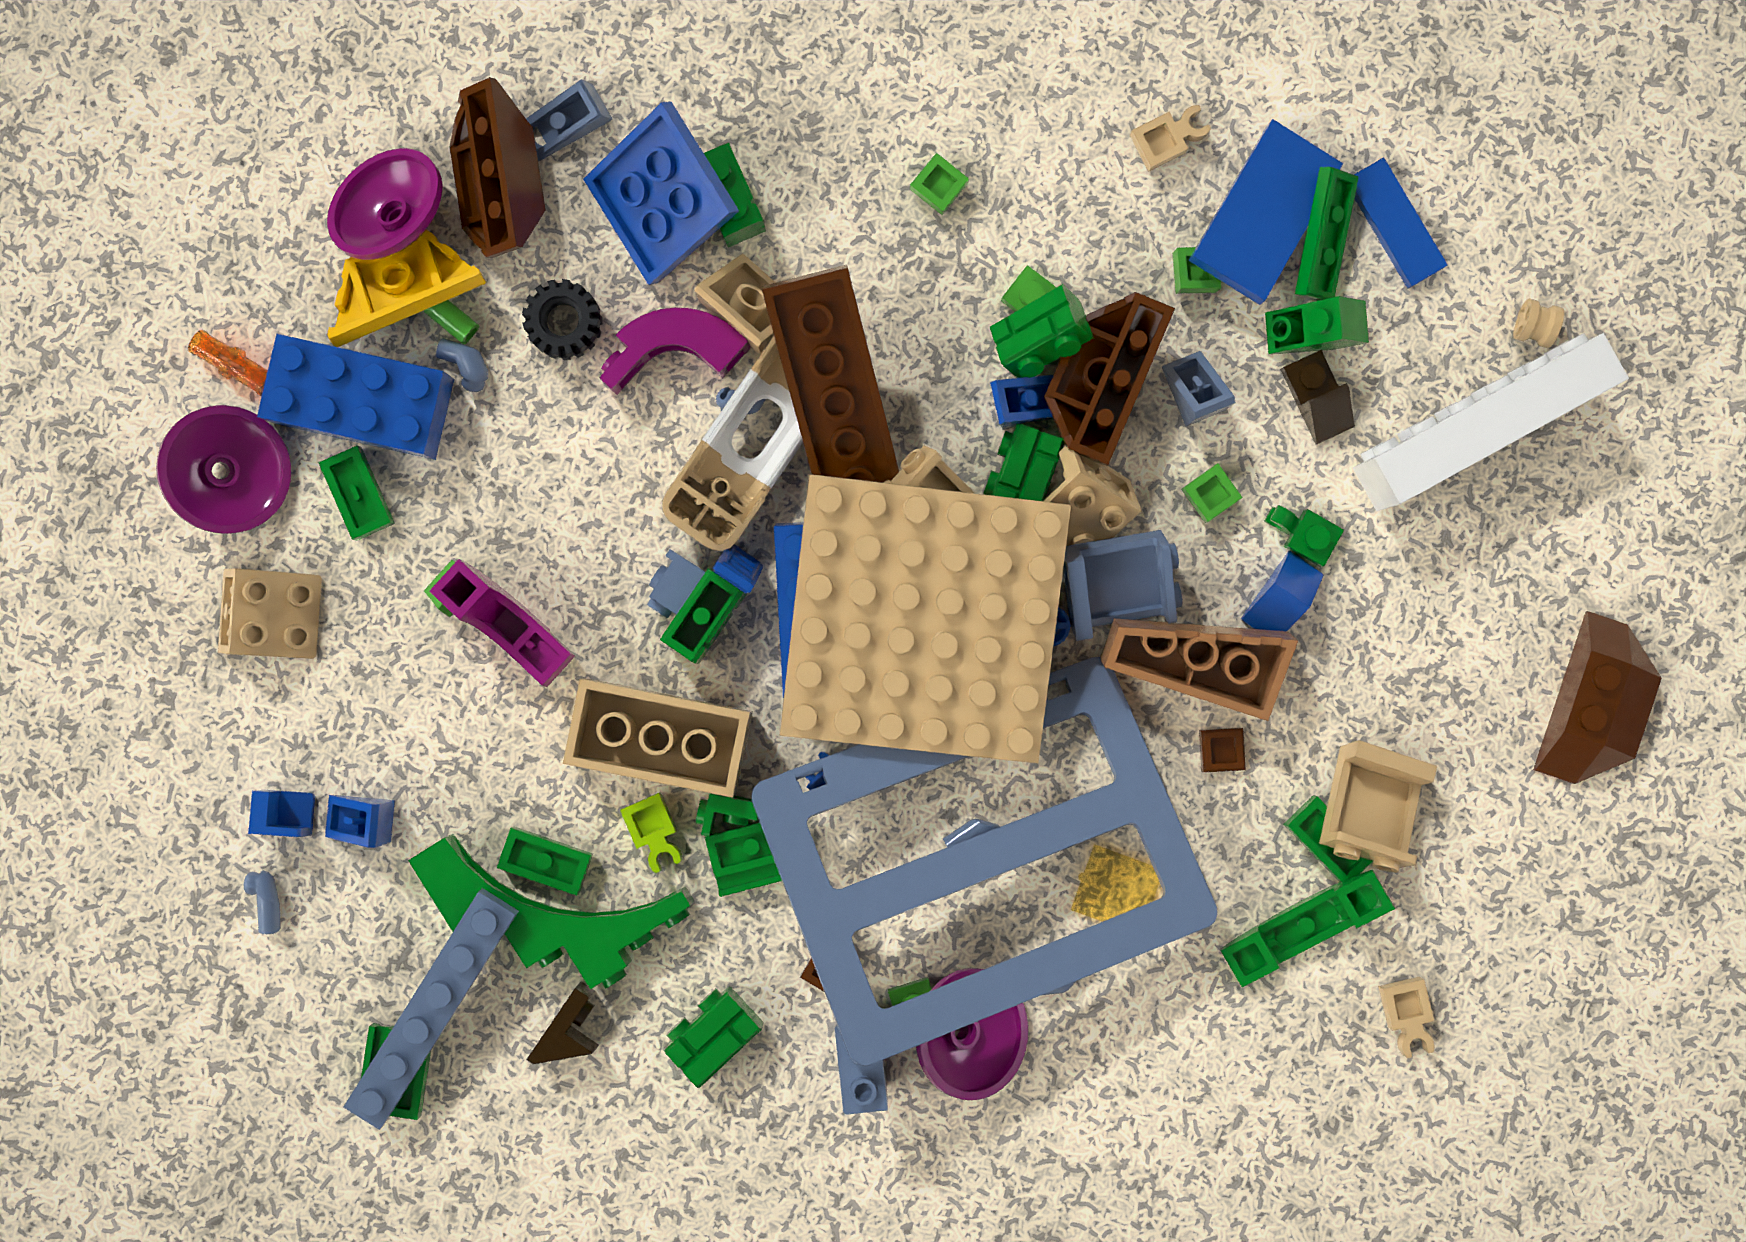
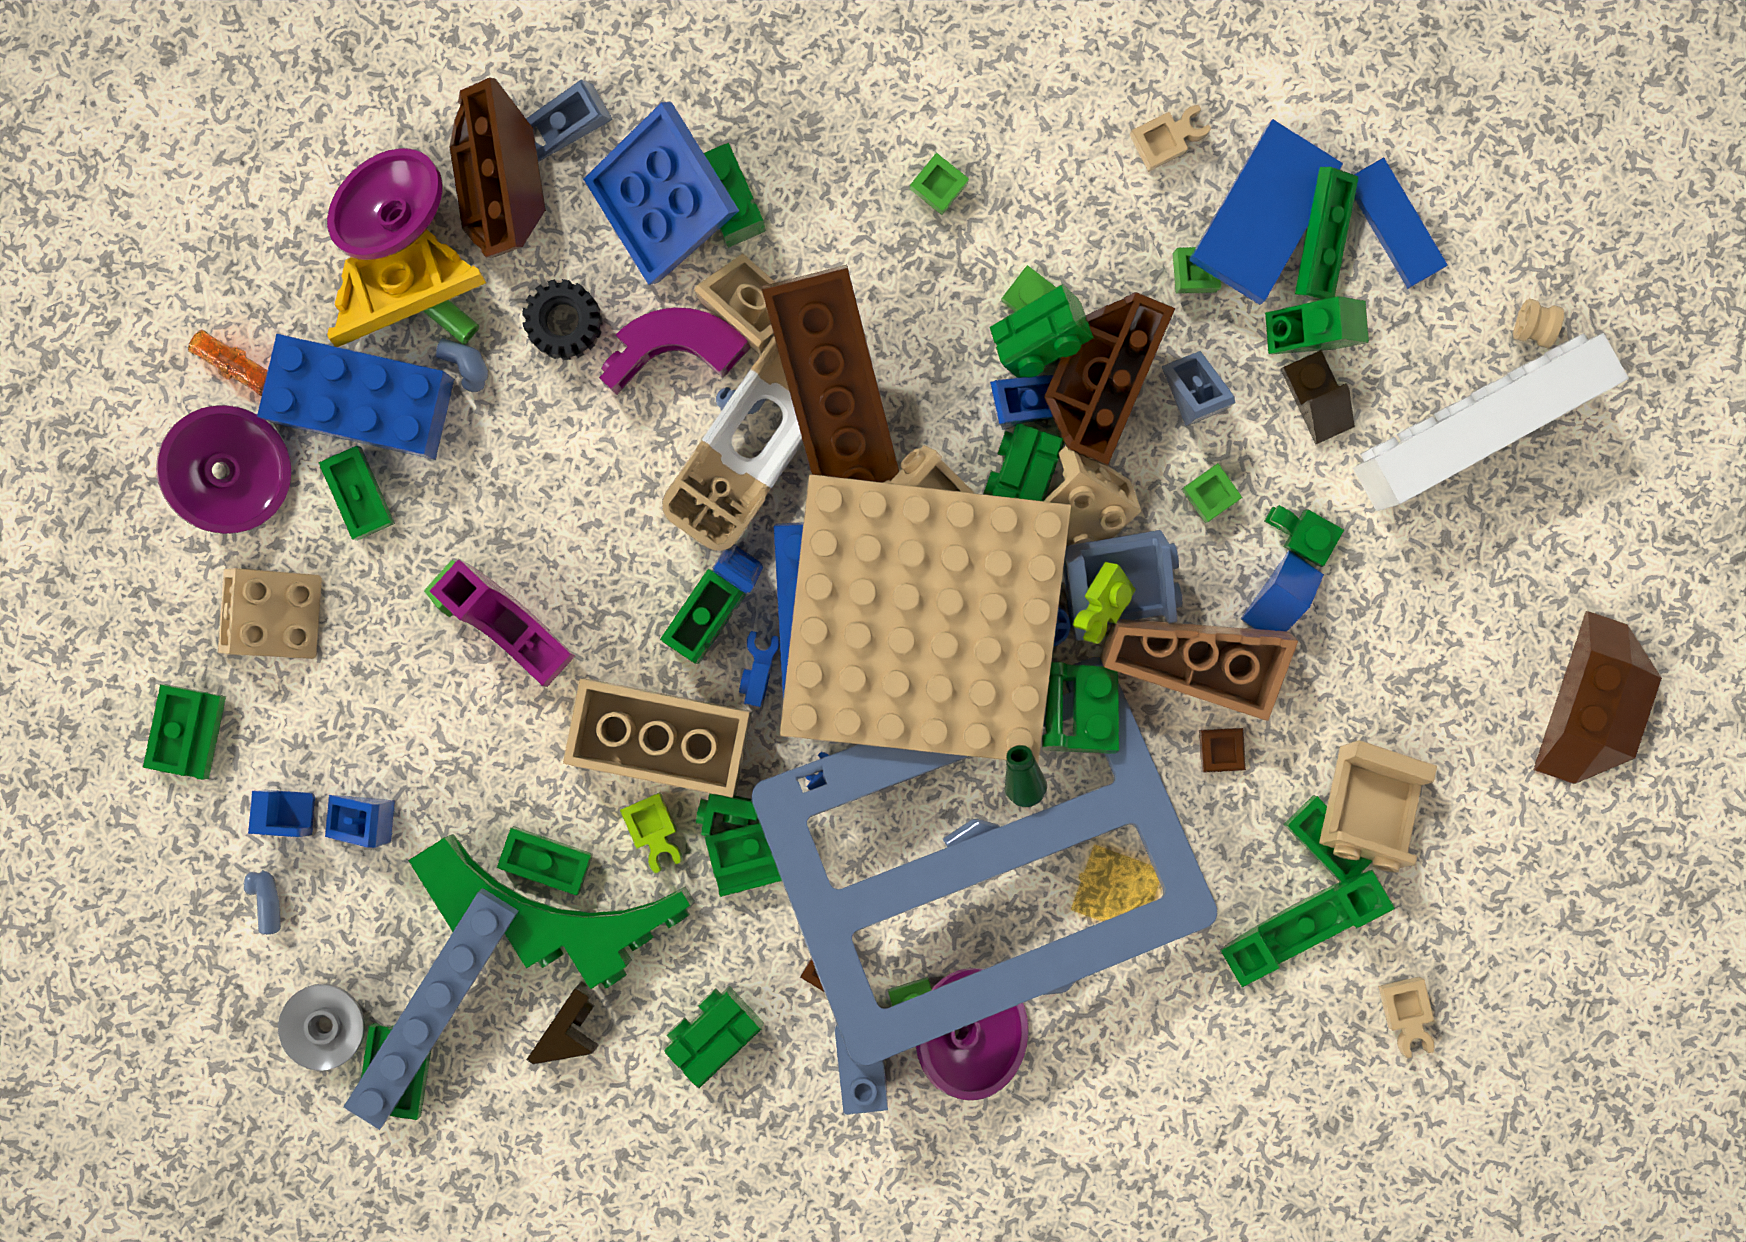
sand blue brick [647,549,705,618] -> none
none -> green plate [142,684,226,780]
none -> light grey dish [278,984,365,1071]
none -> blue plate [739,631,780,707]
none -> dark green cone [1004,745,1047,807]
none -> green plate [1042,662,1119,754]
none -> lime plate [1073,562,1136,644]

